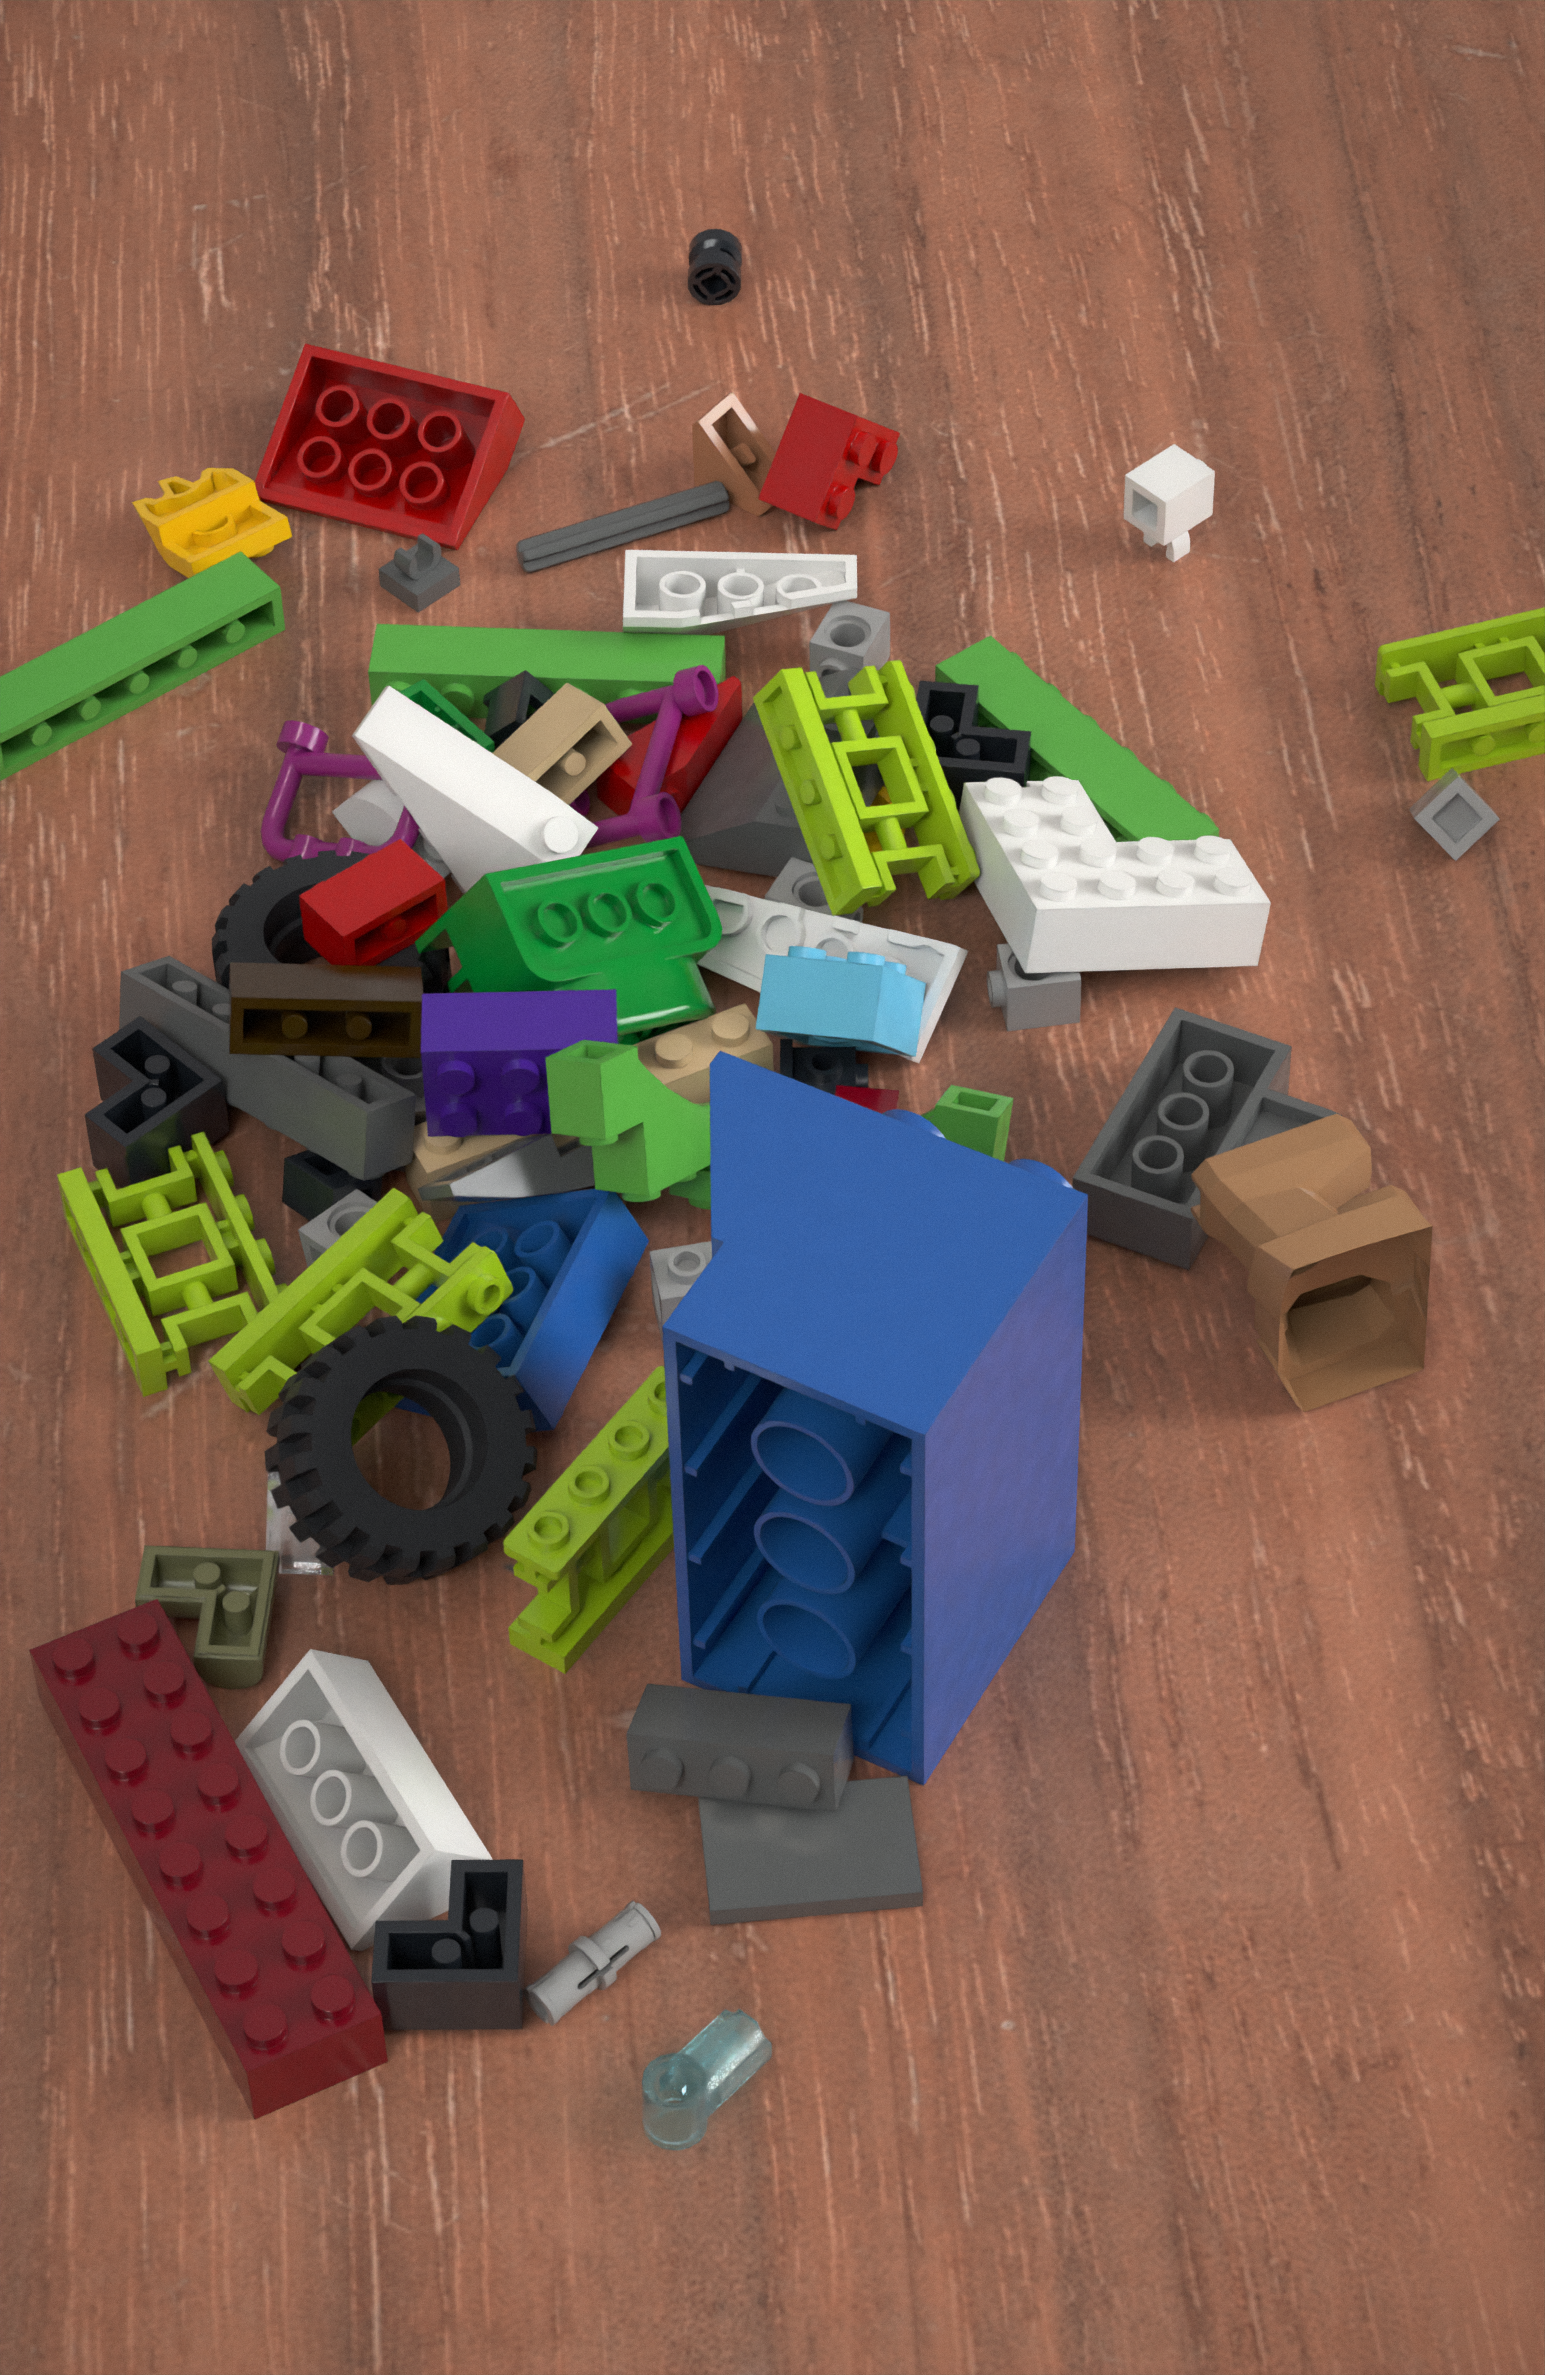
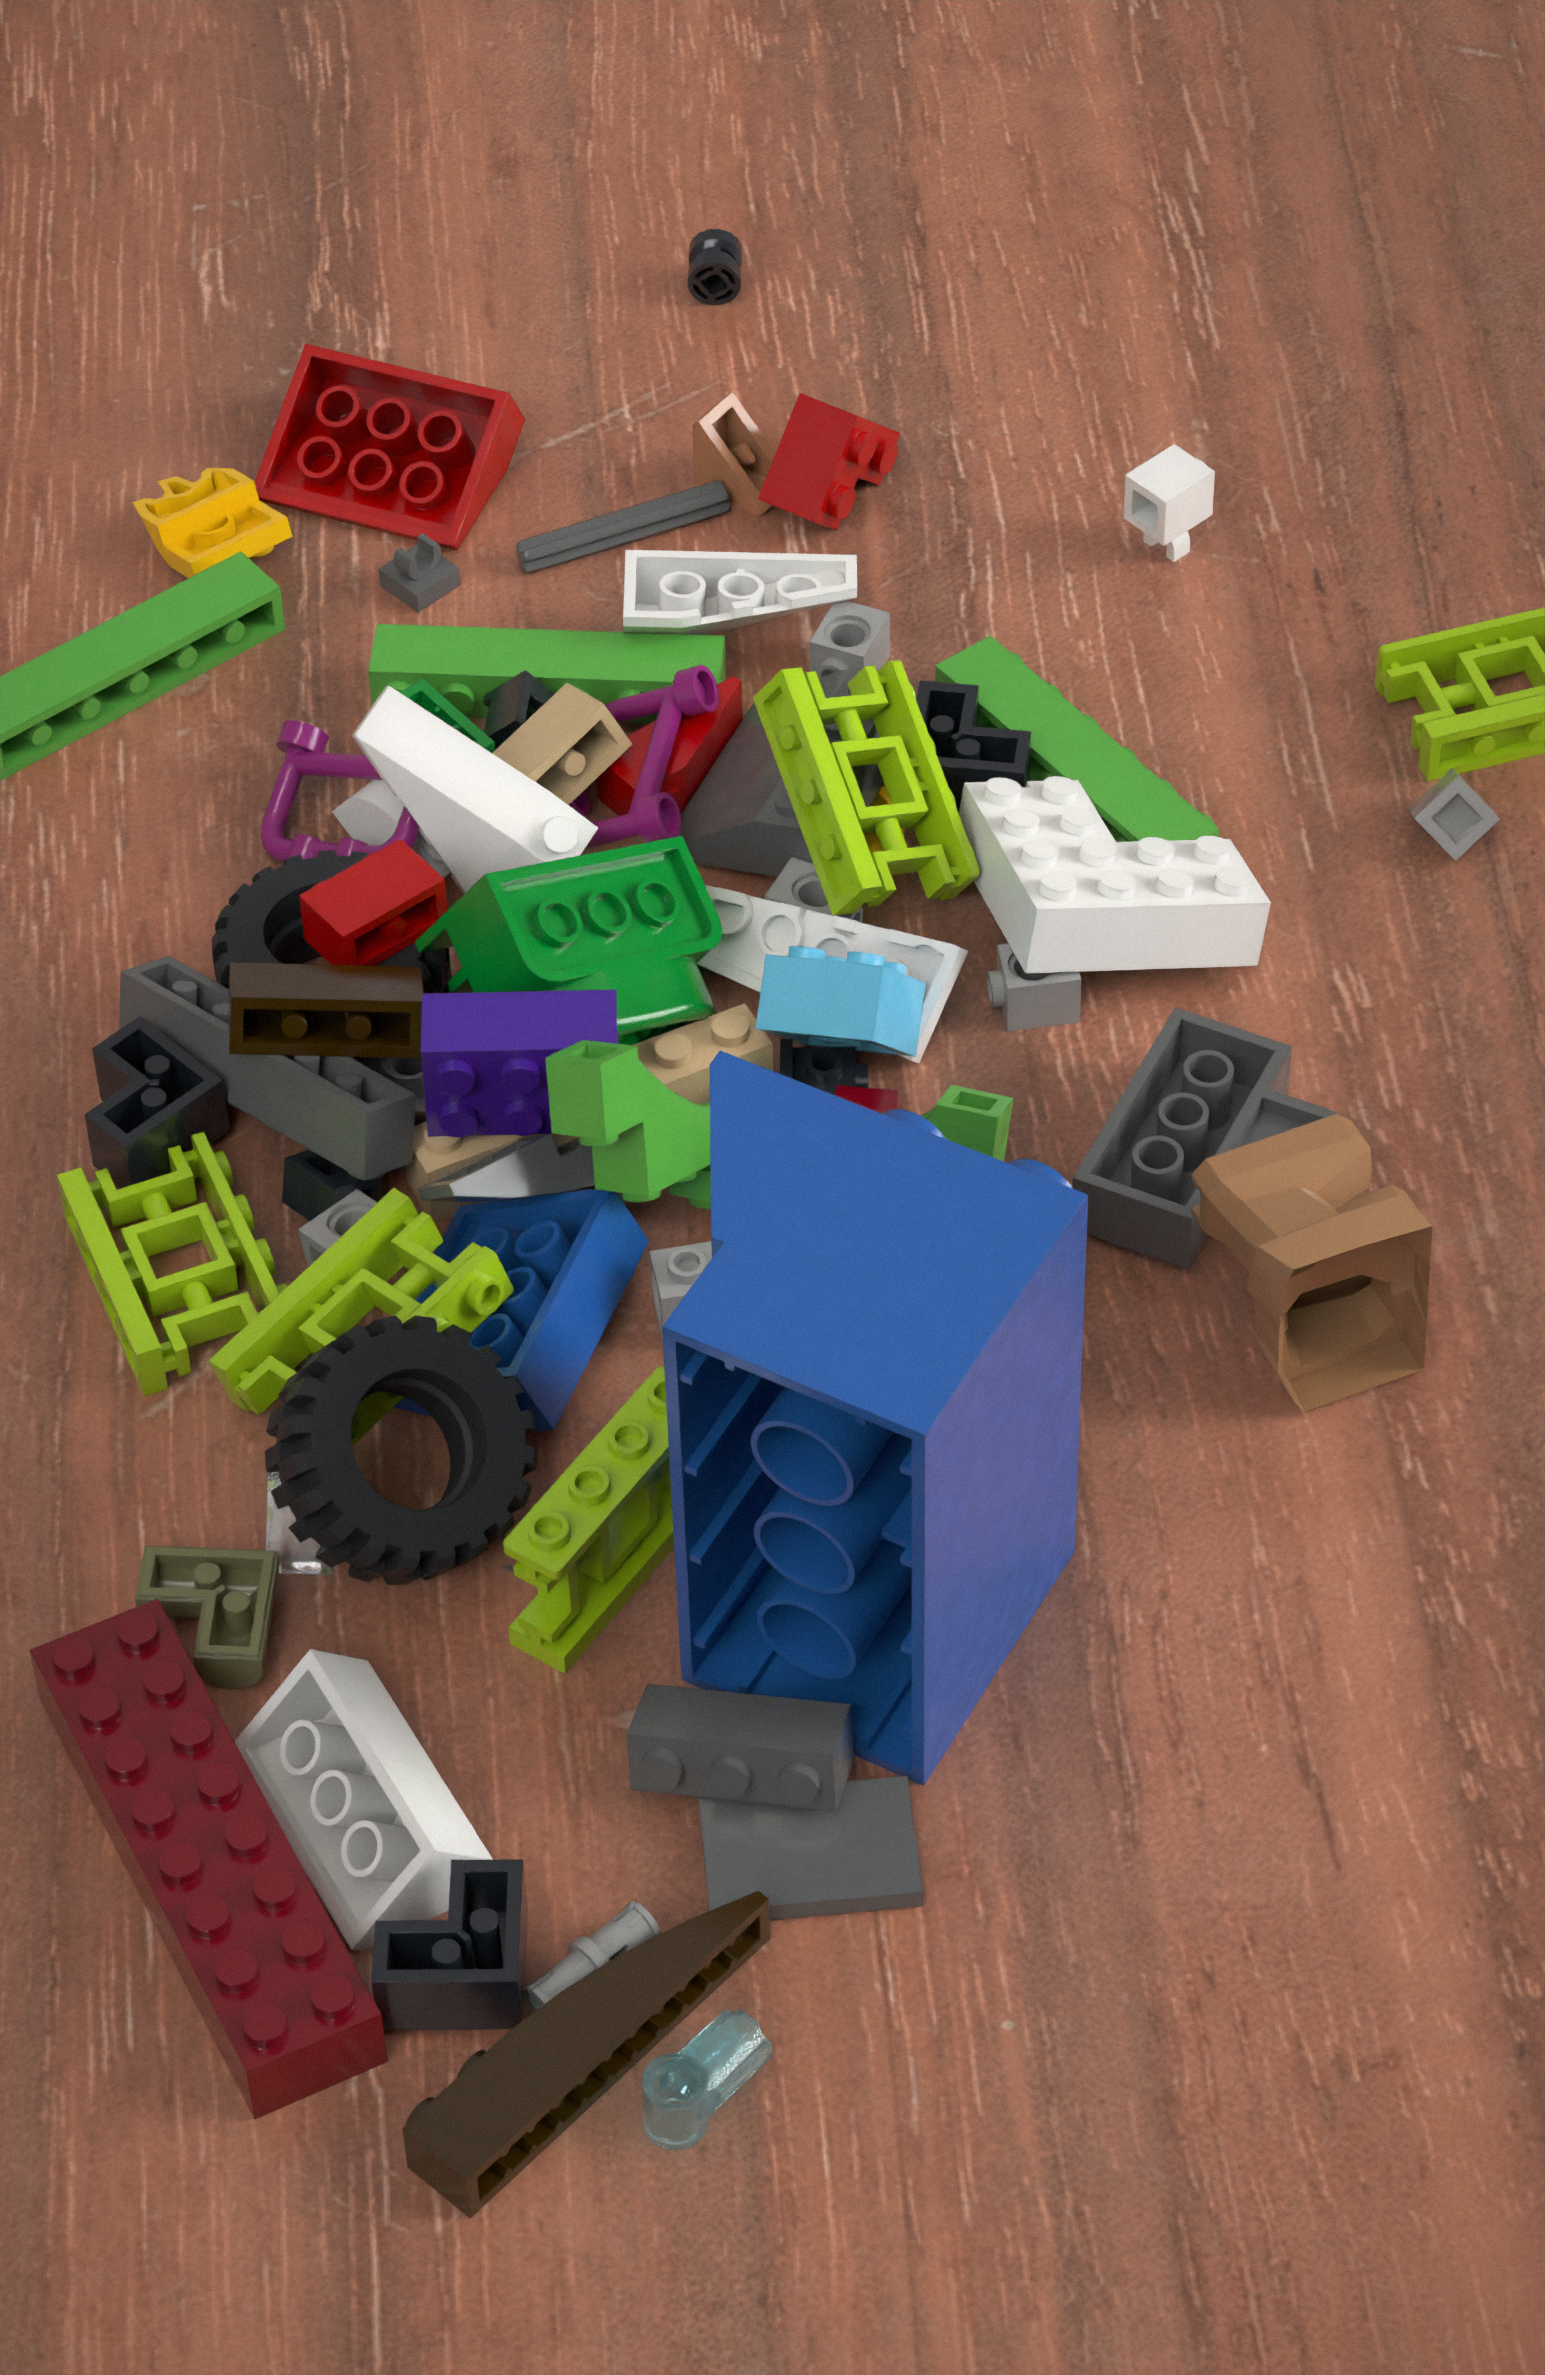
none -> dark brown slope [402,1891,770,2219]

